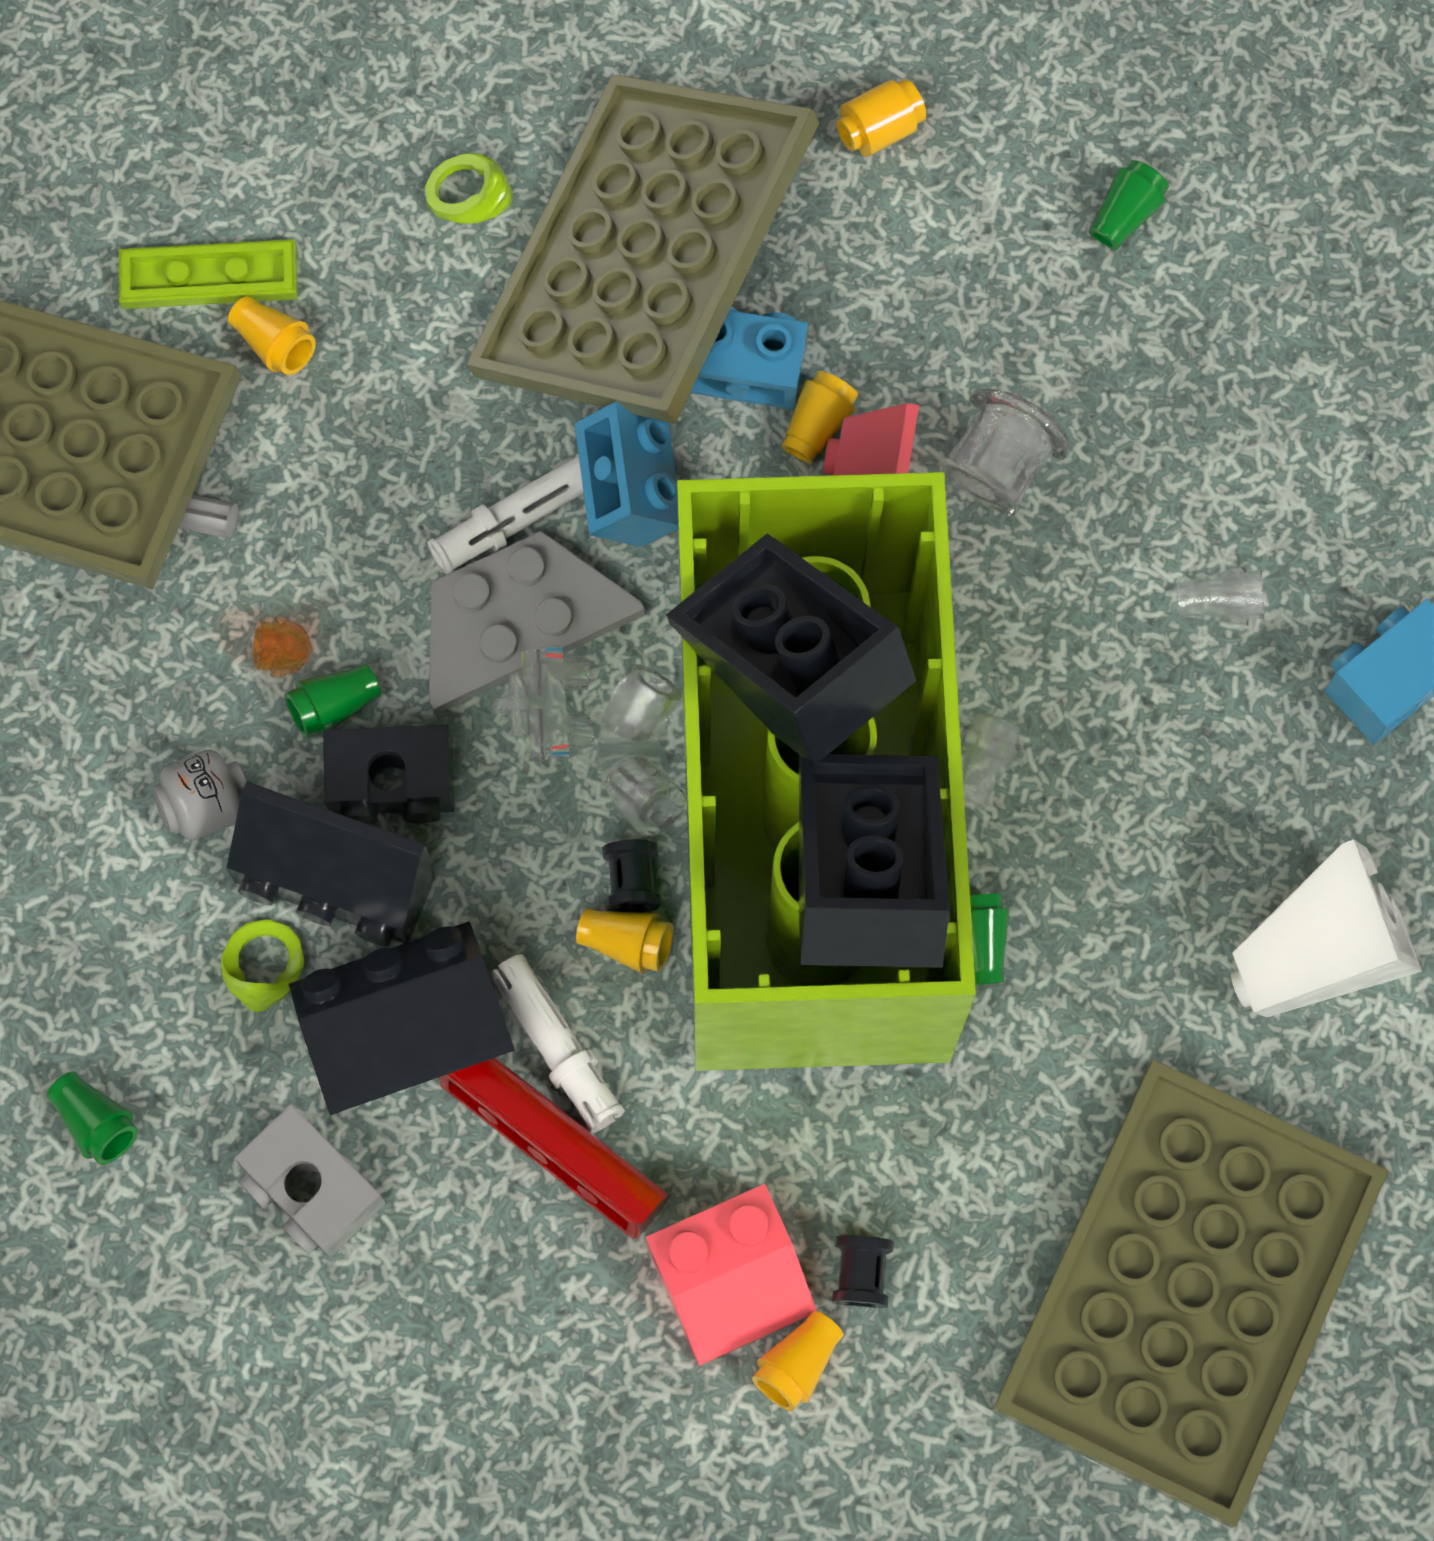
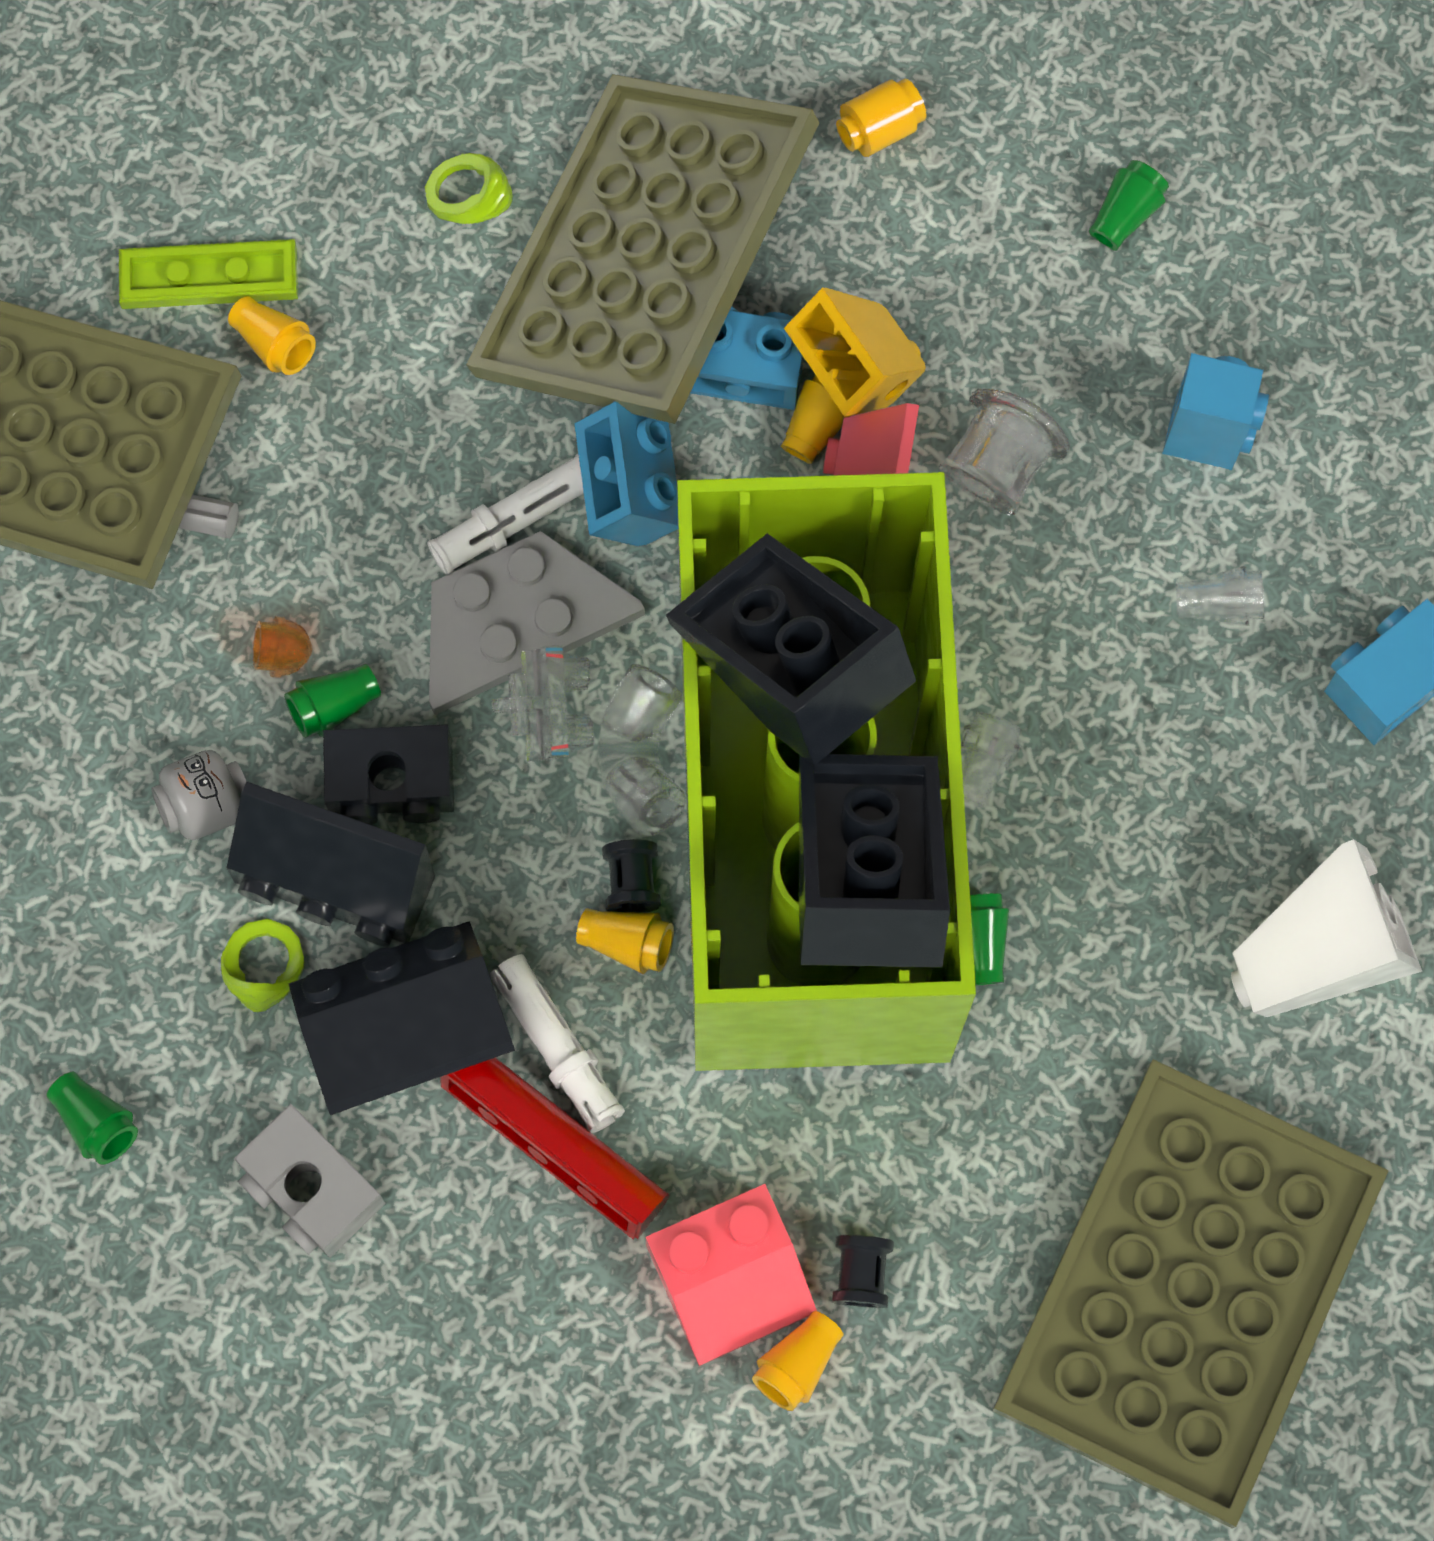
none -> yellow torso [784,287,926,416]
none -> dark azure brick [1162,353,1269,470]

